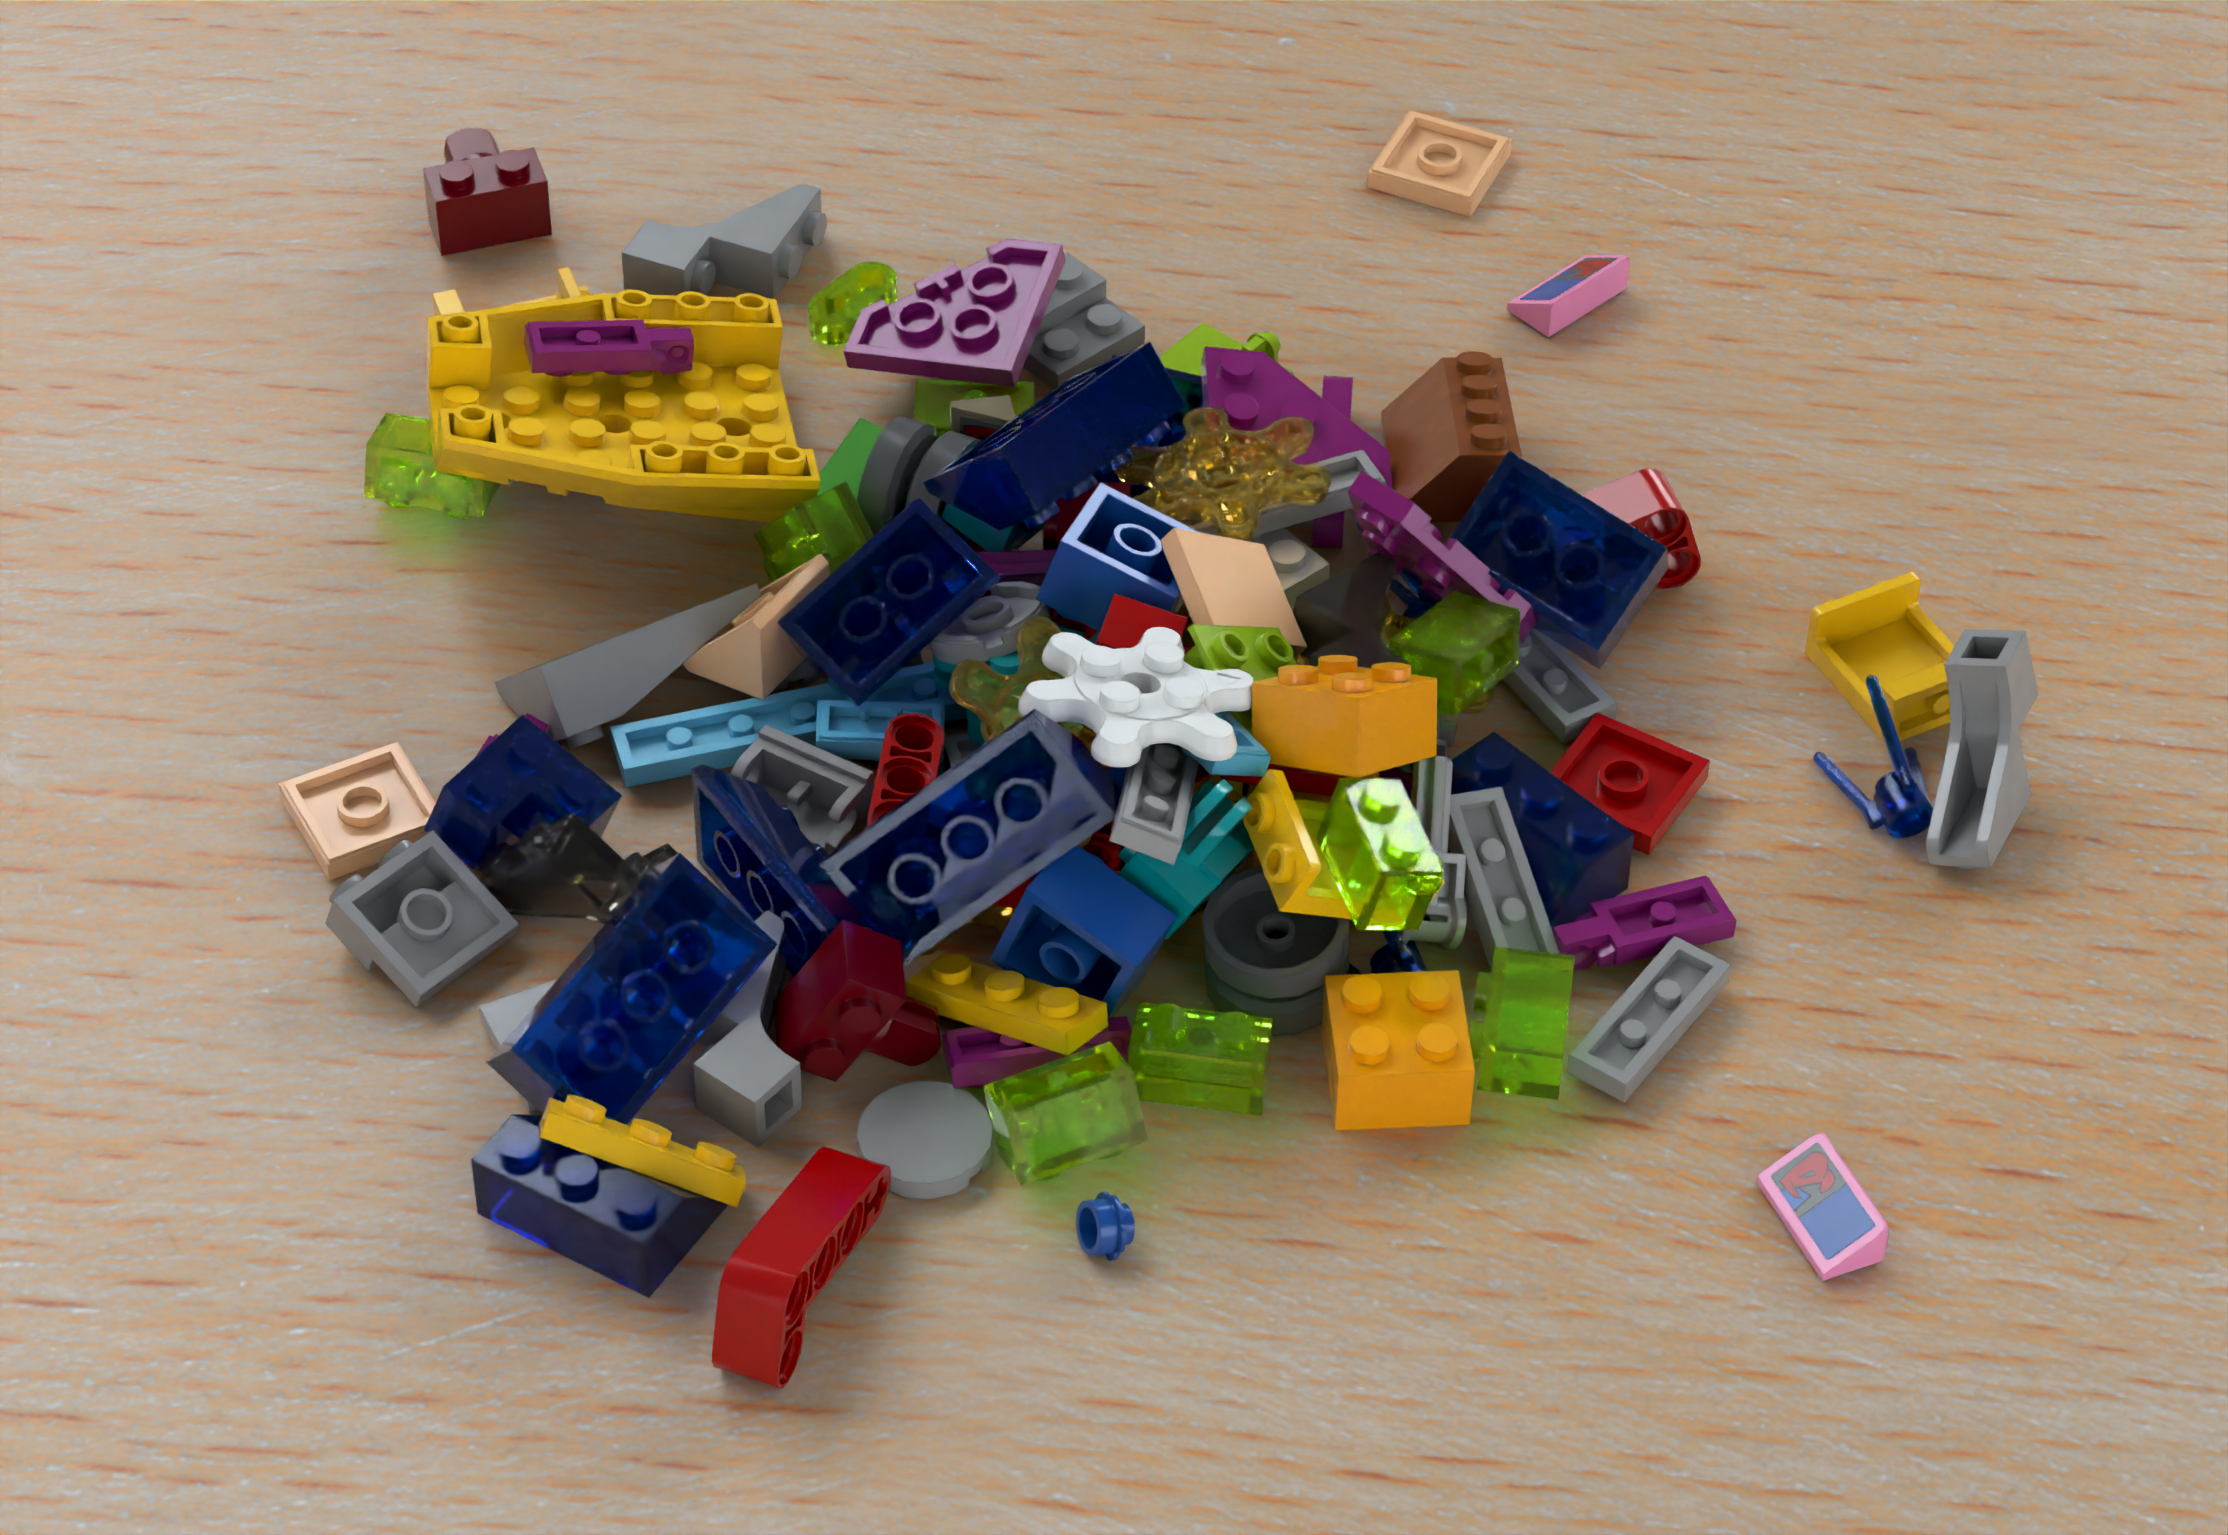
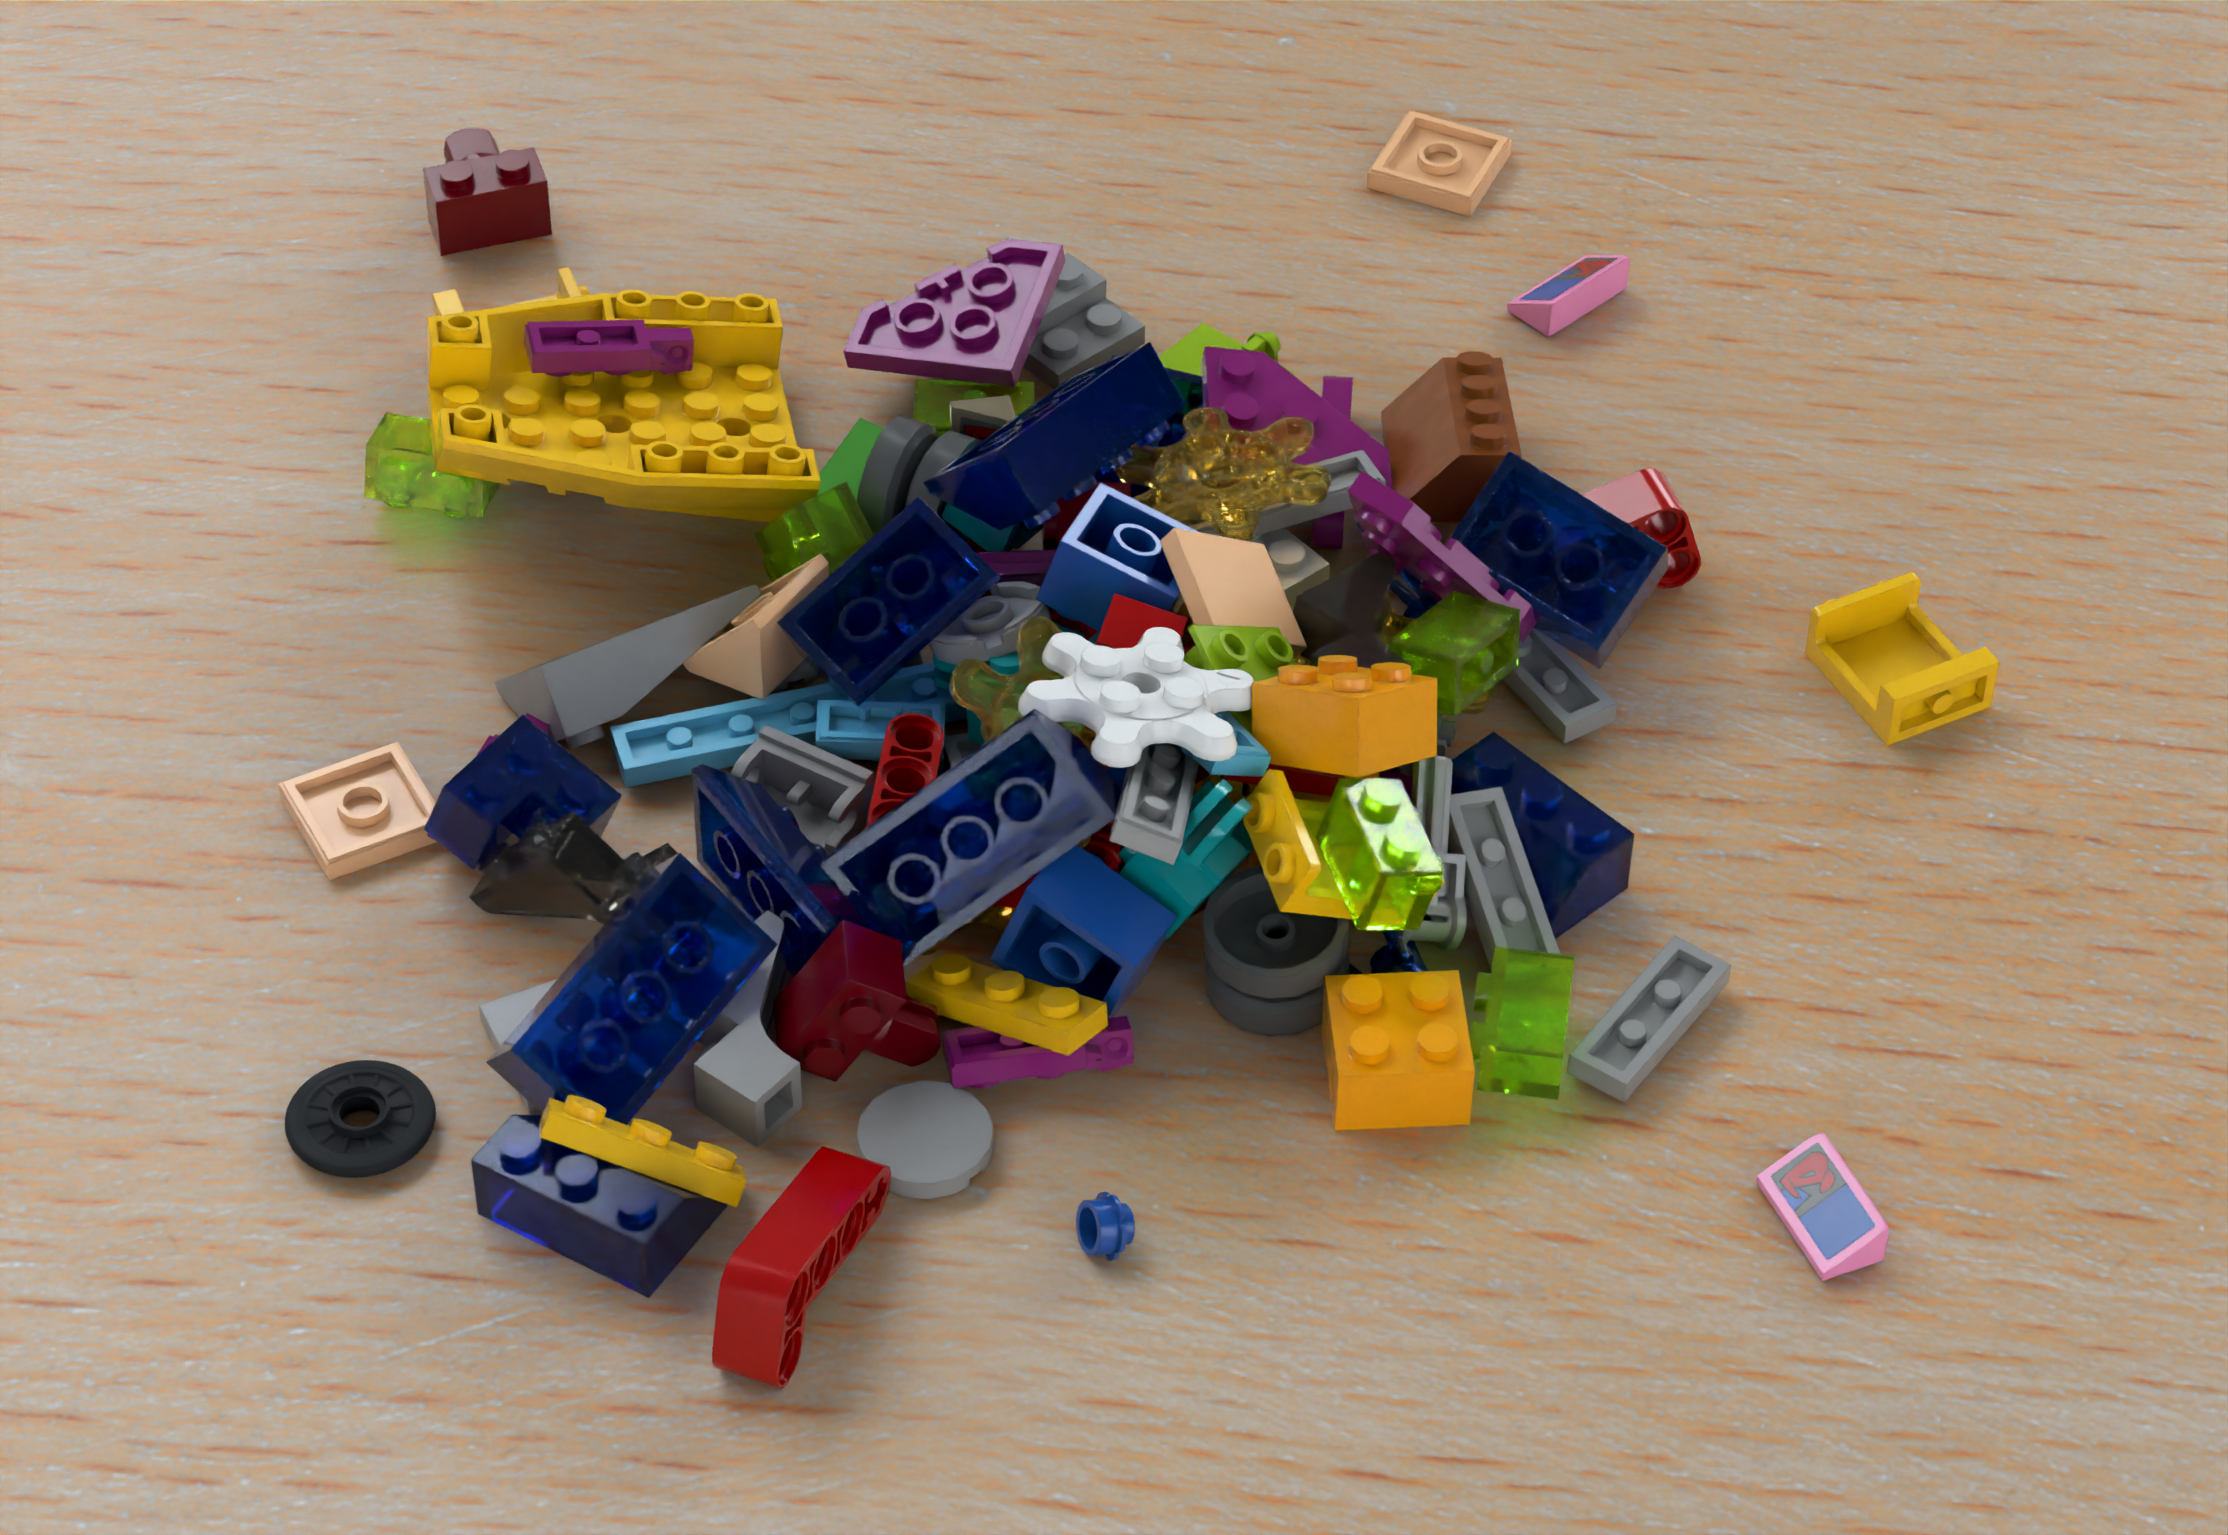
light grey plate [325,830,519,1007] -> none
light grey arch [621,185,827,299] -> none
clear neon green beam [808,261,898,345] -> none
clear neon green brick [983,1041,1148,1186] -> none
clear neon green brick [1128,1002,1273,1116] -> none
red plate [1535,713,1710,855] -> none
magenta hinge [1552,875,1737,972] -> none
clear blue plant [1813,675,1933,838] -> none
light grey arch [1926,629,2038,870] -> none
none -> black wheel [285,1060,436,1178]

